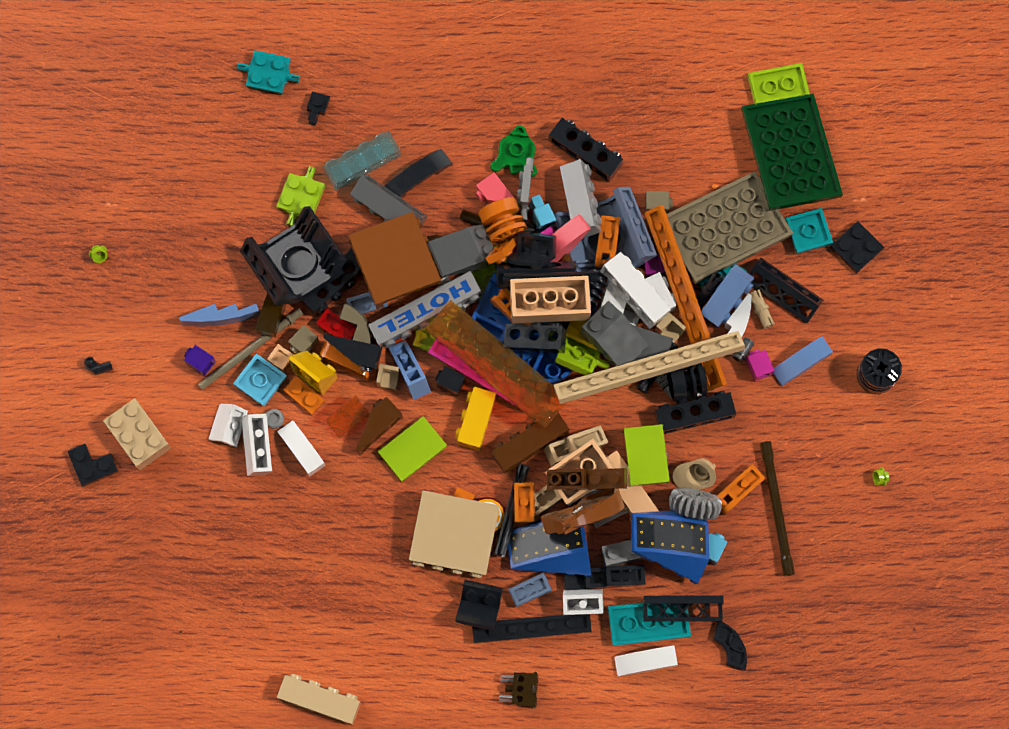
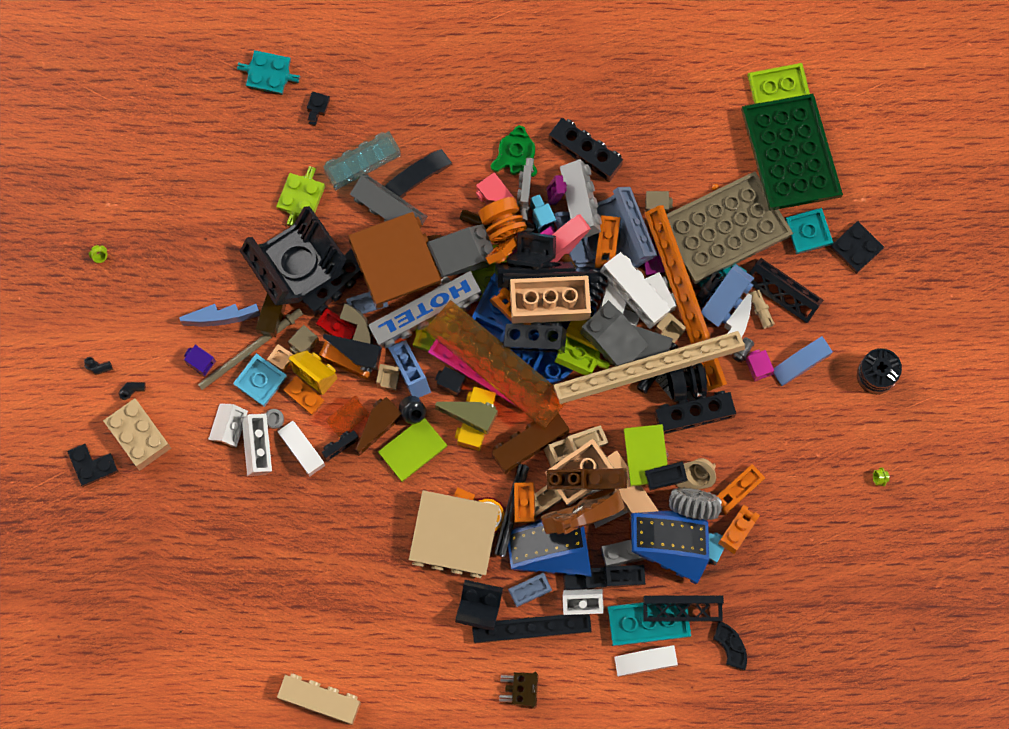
dark brown piece [760,441,795,577] -> none
none -> black arm [119,382,146,400]
none -> black plate [322,430,359,462]
none -> black head [399,396,426,424]
none -> olive slope [435,402,498,435]
none -> magenta plate [547,175,567,205]
none -> black tile [645,462,688,491]
none -> orange plate [718,505,760,554]

